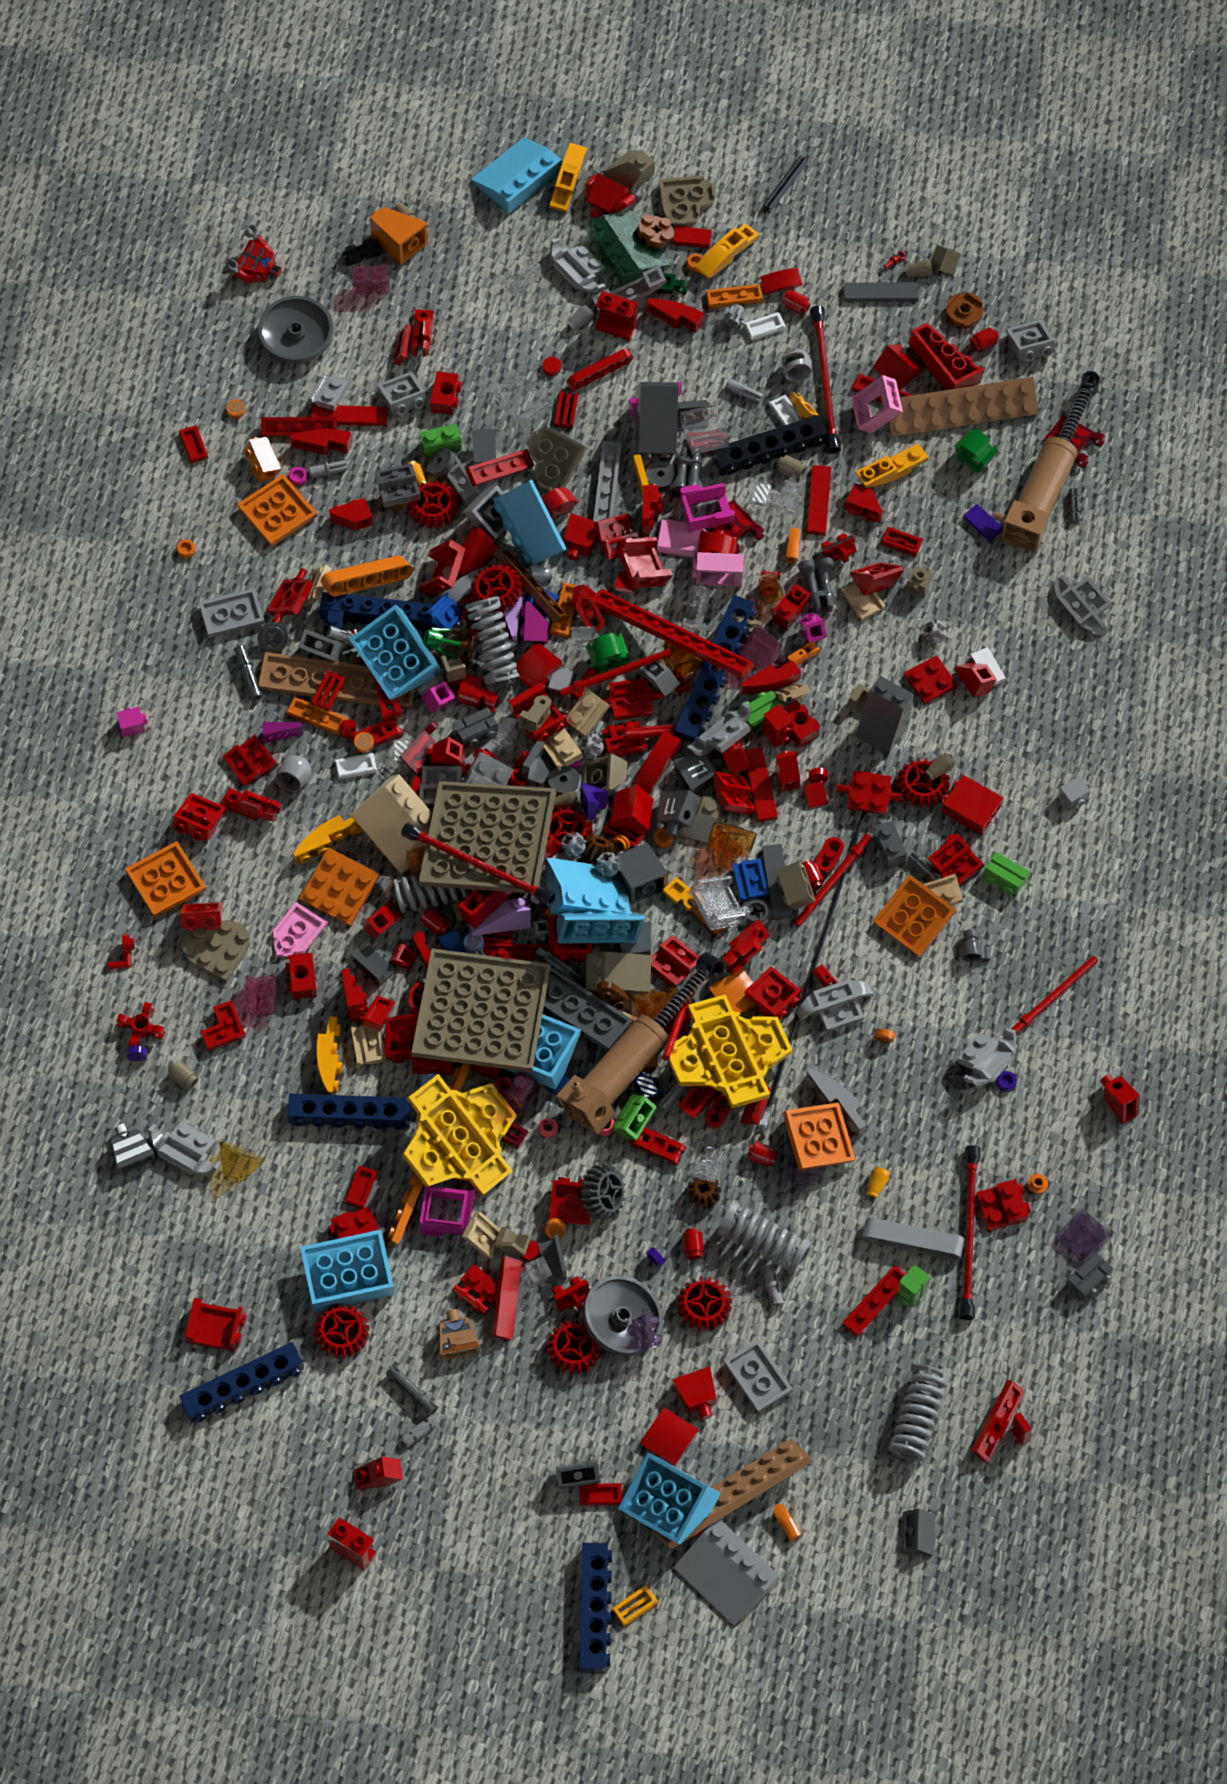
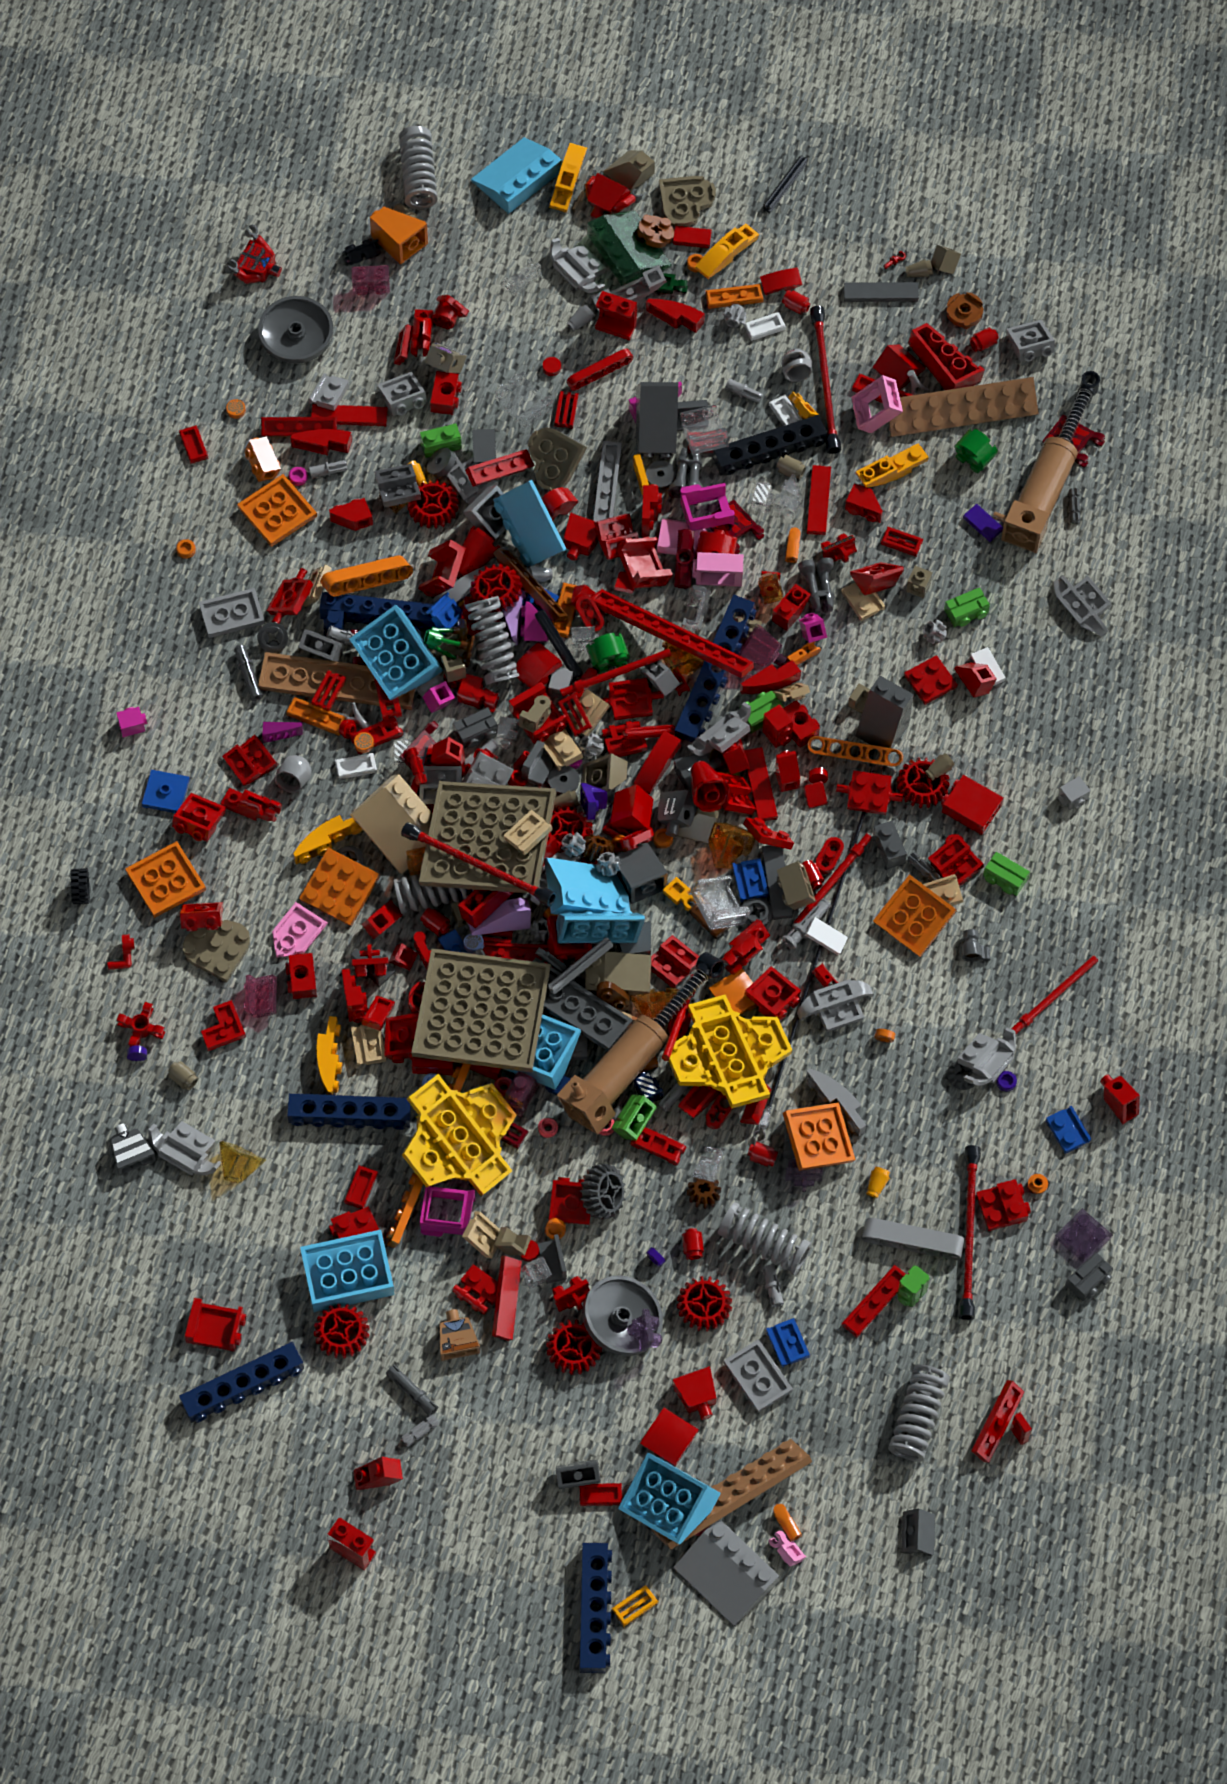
none -> black tyre [70,868,90,905]
none -> blue plate [142,770,190,813]
none -> light grey bar [346,702,371,729]
none -> red hips [352,944,389,977]
none -> light grey piece [399,126,438,209]
none -> red axle [406,747,427,785]
none -> dark tan torso [425,342,467,373]
none -> red piece [432,295,469,329]
none -> tan plate [503,810,553,855]
none -> black axle [535,609,583,679]
none -> light grey axle [547,937,613,994]
none -> red tile [558,693,593,737]
none -> red plate [619,827,654,850]
none -> dark red piece [674,529,695,589]
none -> red cone [690,761,731,812]
none -> red plate [743,817,794,850]
none -> blue plate [766,1318,810,1368]
none -> bright pink plate [768,1530,806,1567]
none -> light grey pin [782,898,831,950]
none -> white tile [805,917,848,955]
none -> orange beam [808,736,903,766]
none -> light grey bar [907,370,929,395]
none -> bright green brick [944,588,990,627]
none -> blue plate [1046,1106,1091,1154]

